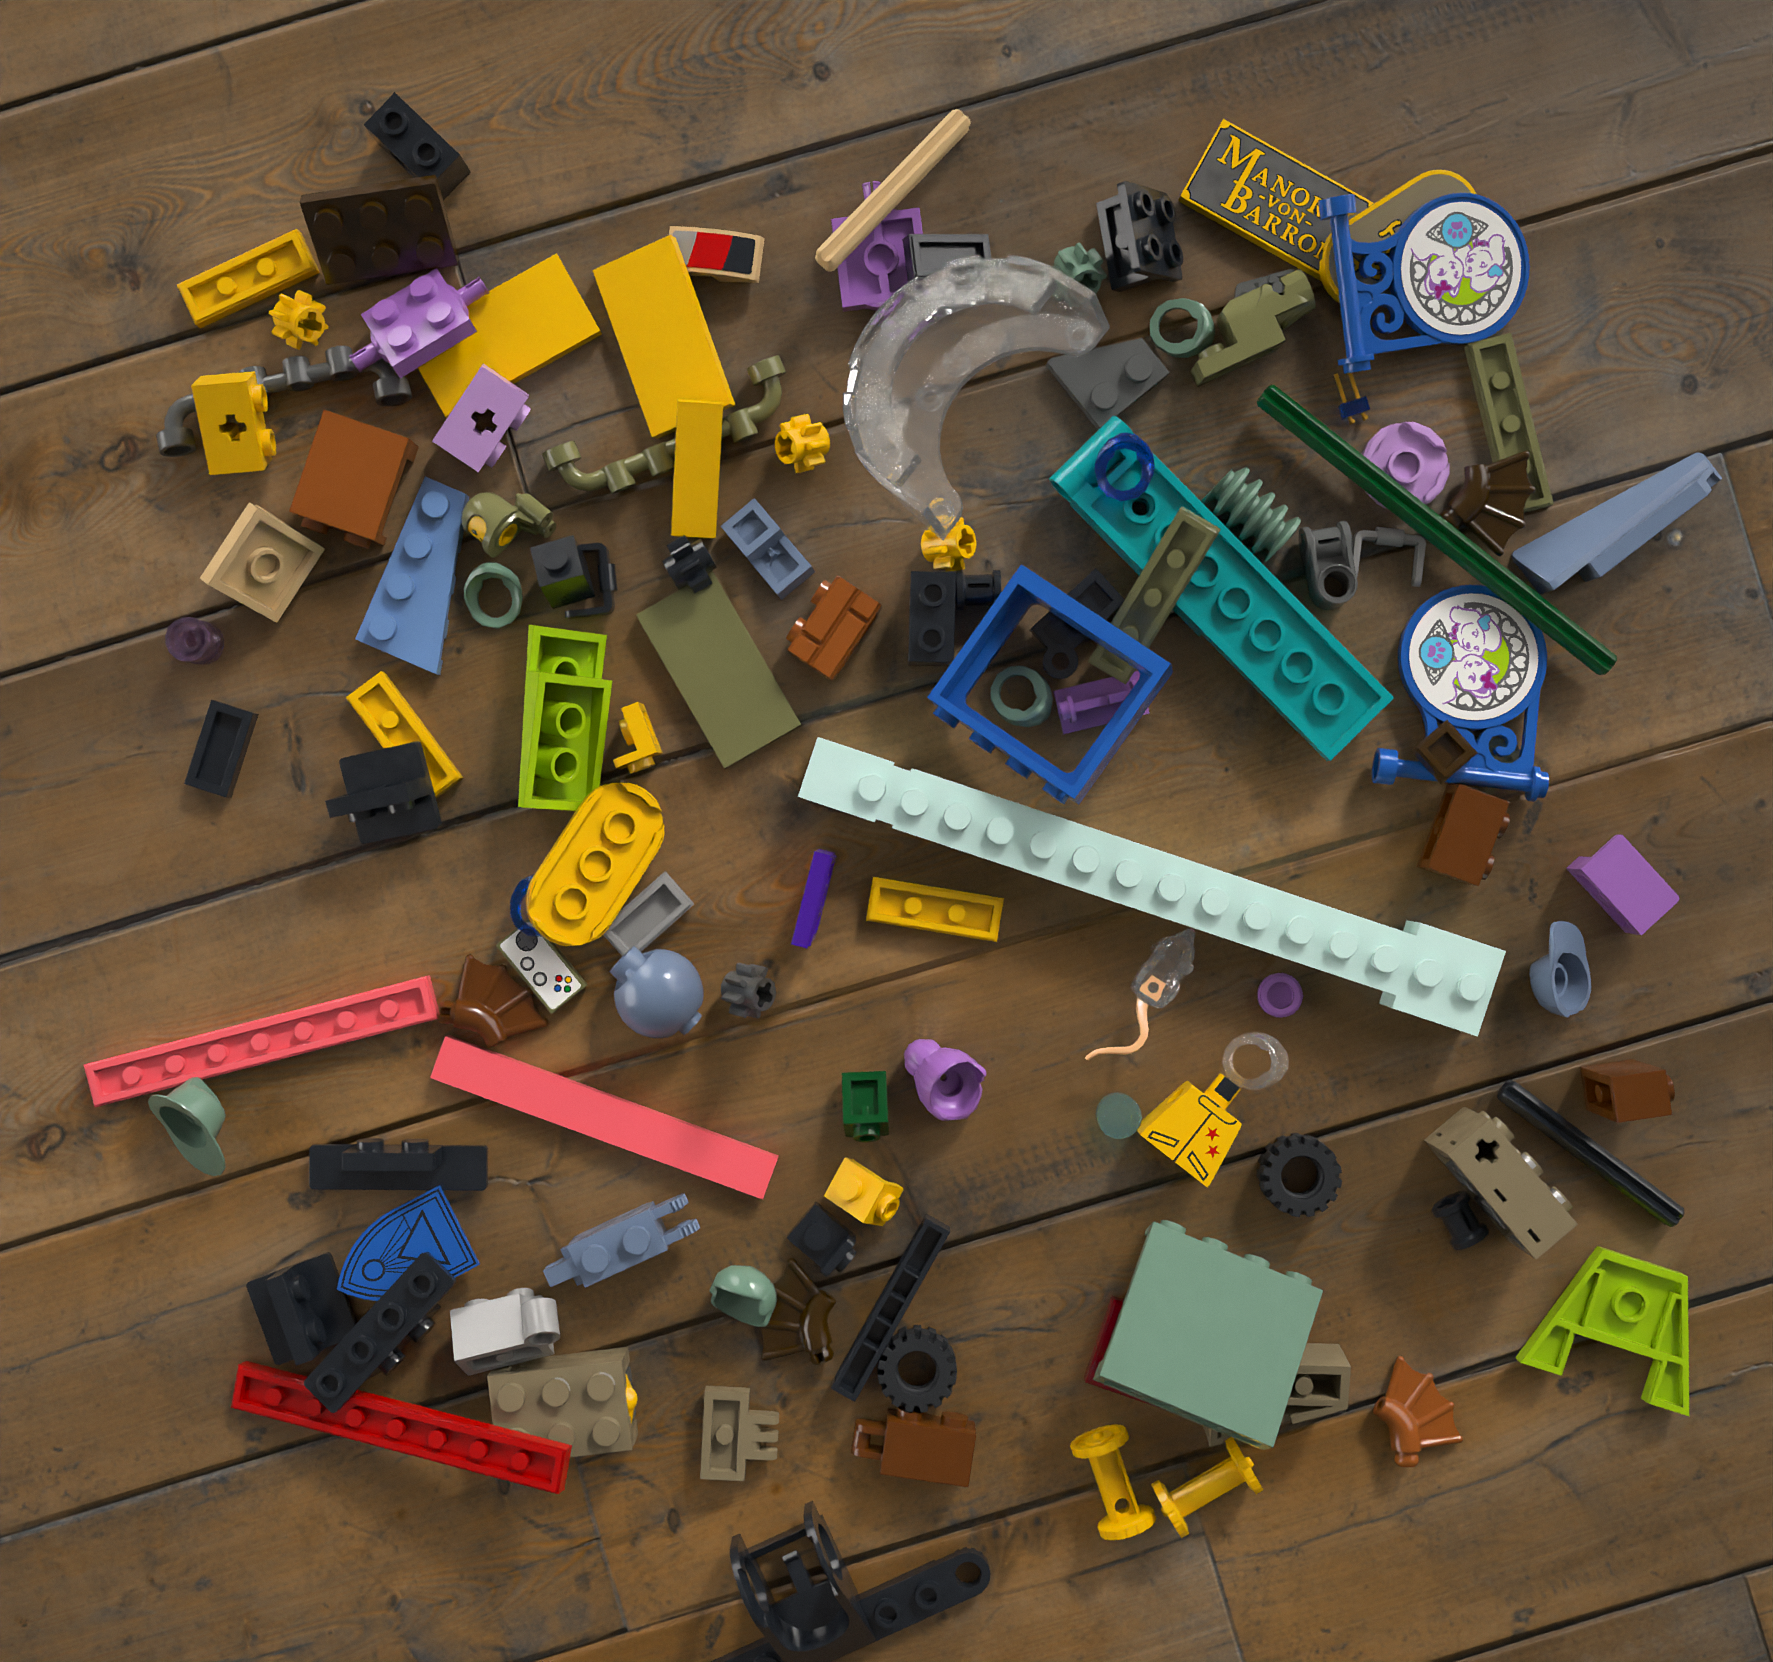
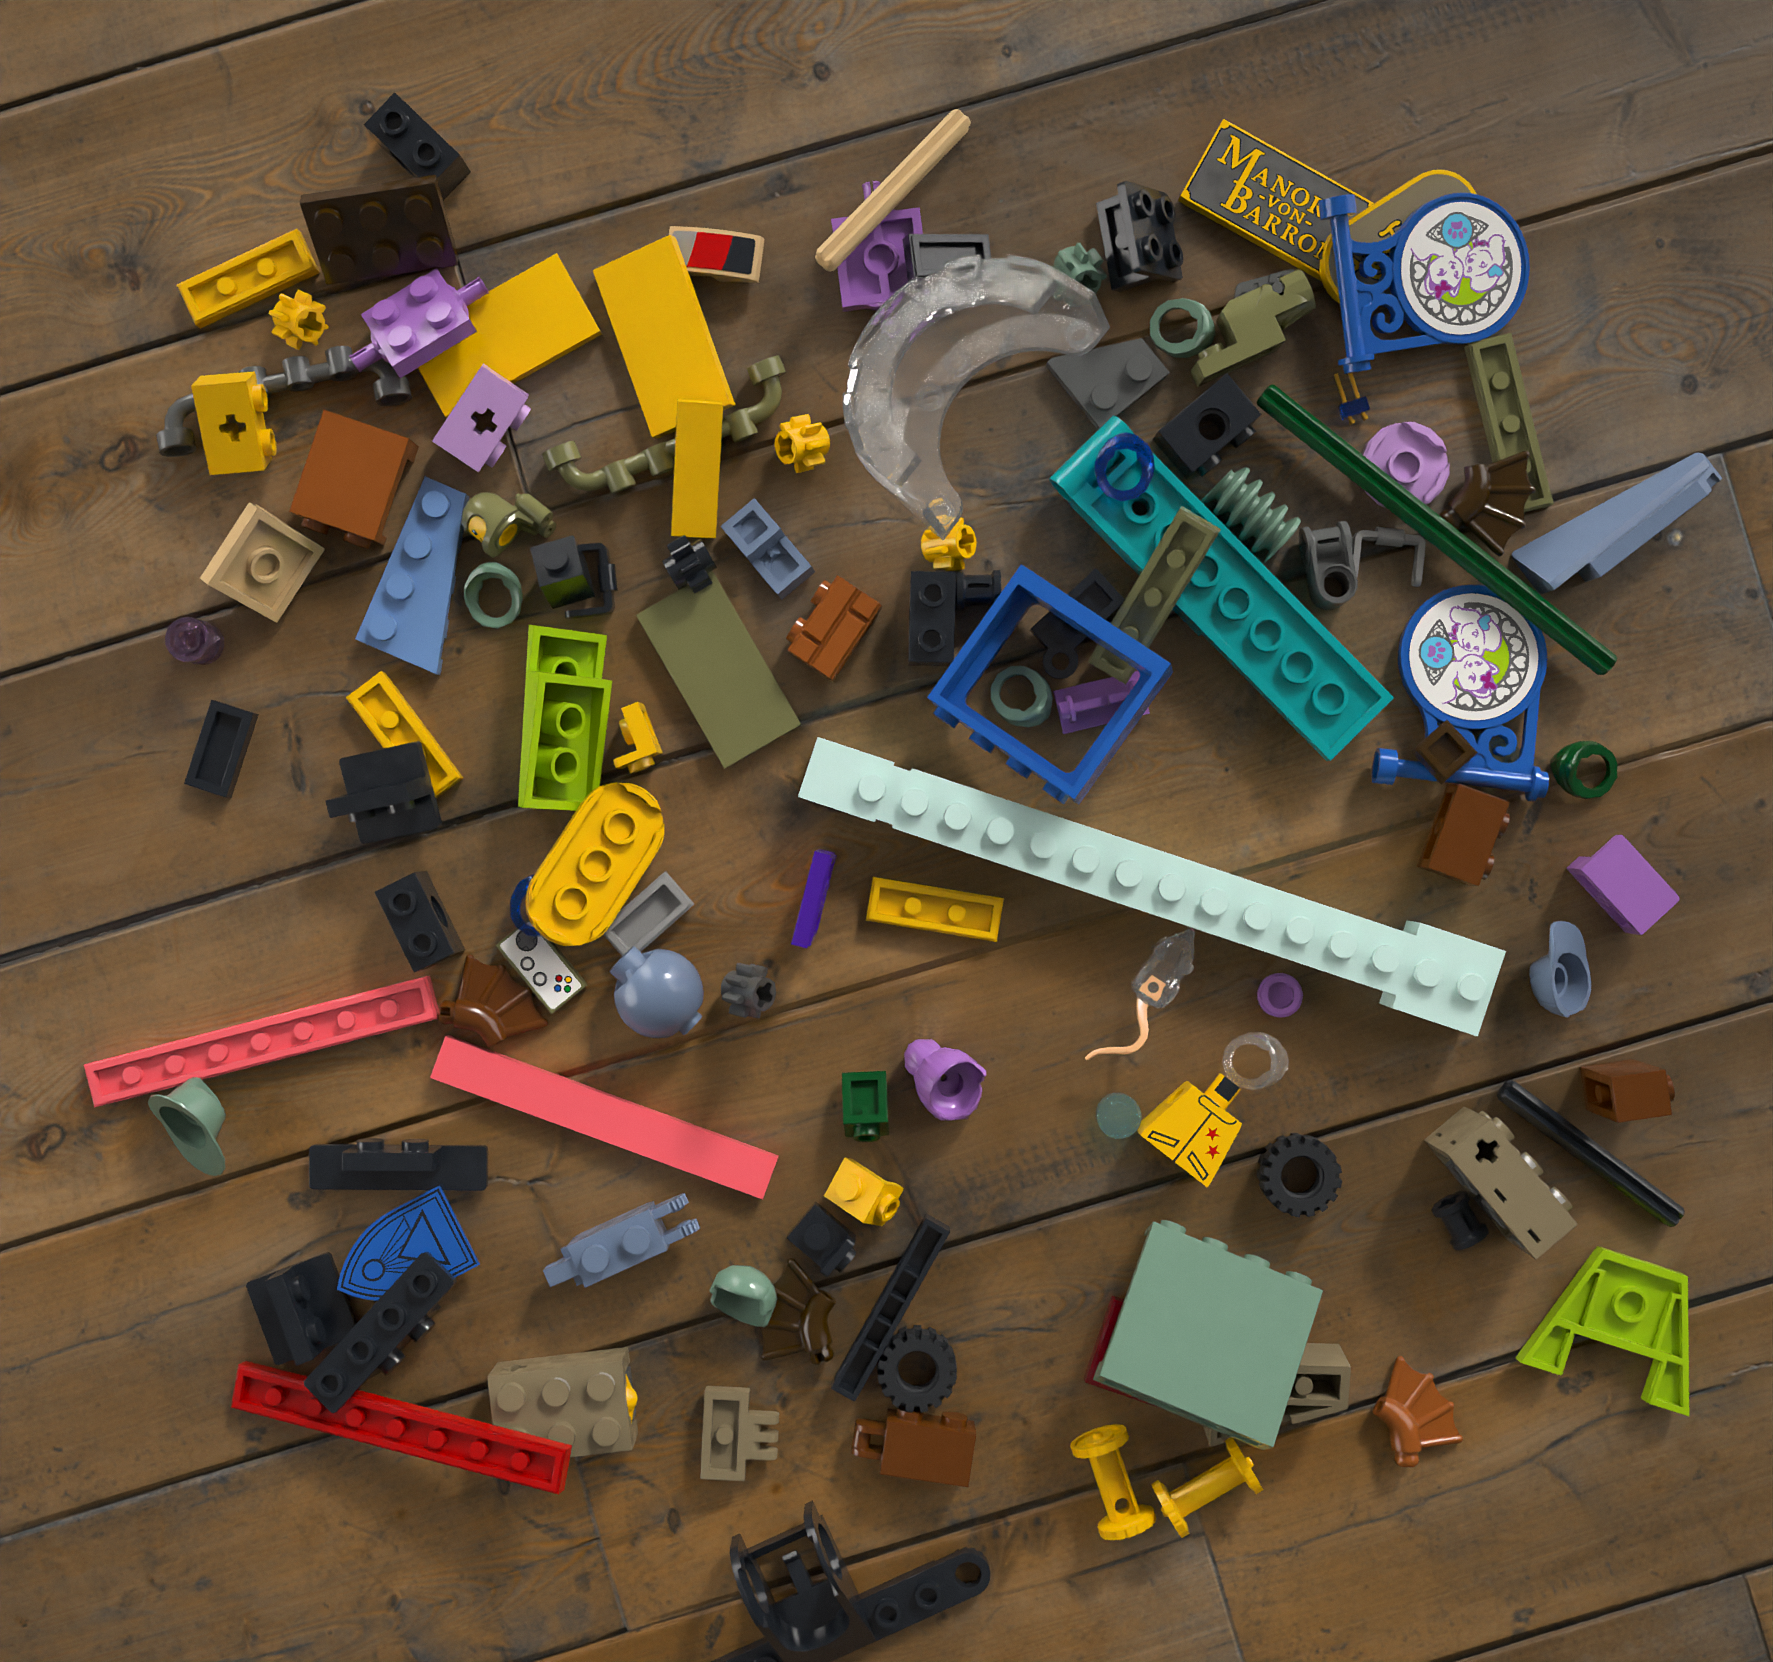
hinge [450,1288,560,1376] -> none
none -> black brick [374,871,465,973]
none -> black brick [1153,373,1262,479]
none -> dark green piece [1550,741,1618,799]

